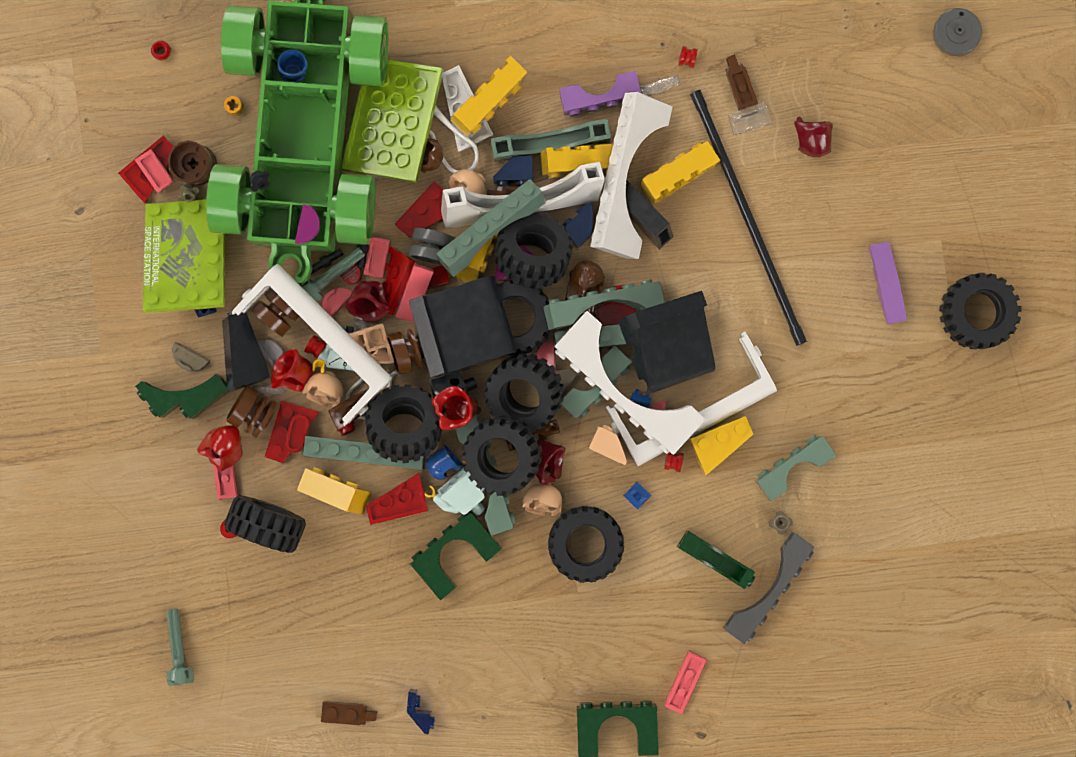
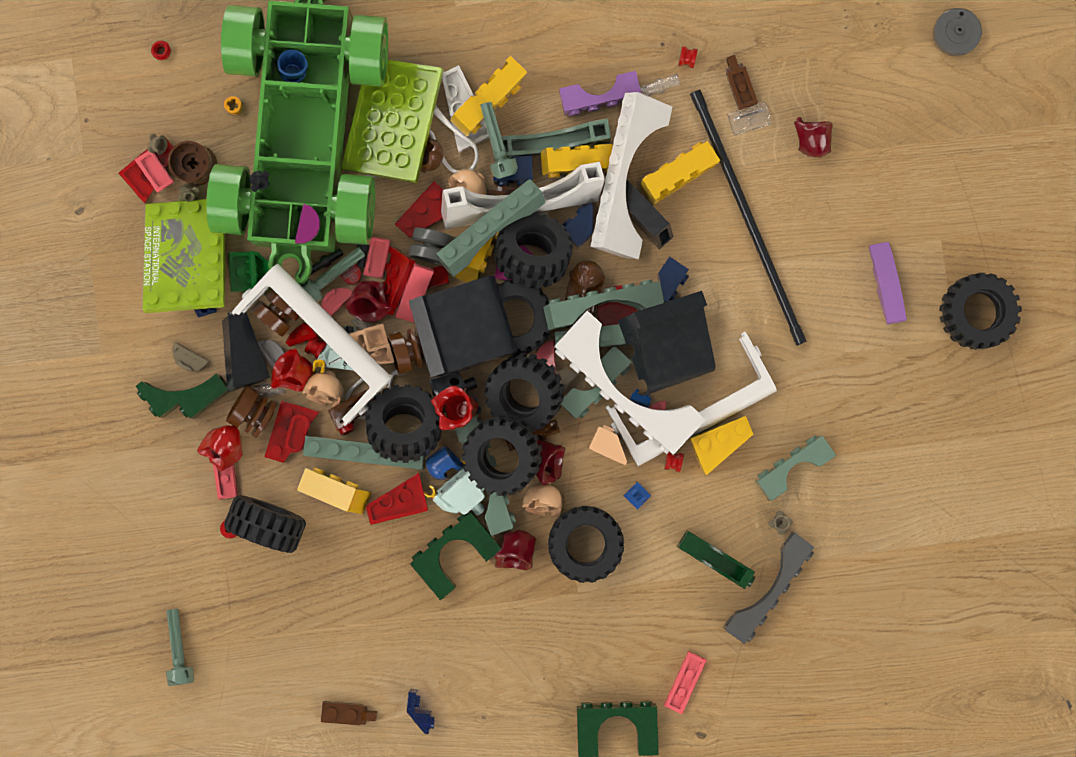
none -> dark tan plate [148,133,168,155]
none -> green slope [227,251,269,292]
none -> red tile [285,323,318,347]
none -> sand green piece [480,102,518,179]
none -> dark red piece [495,530,537,570]
none -> dark blue slope [657,256,689,303]

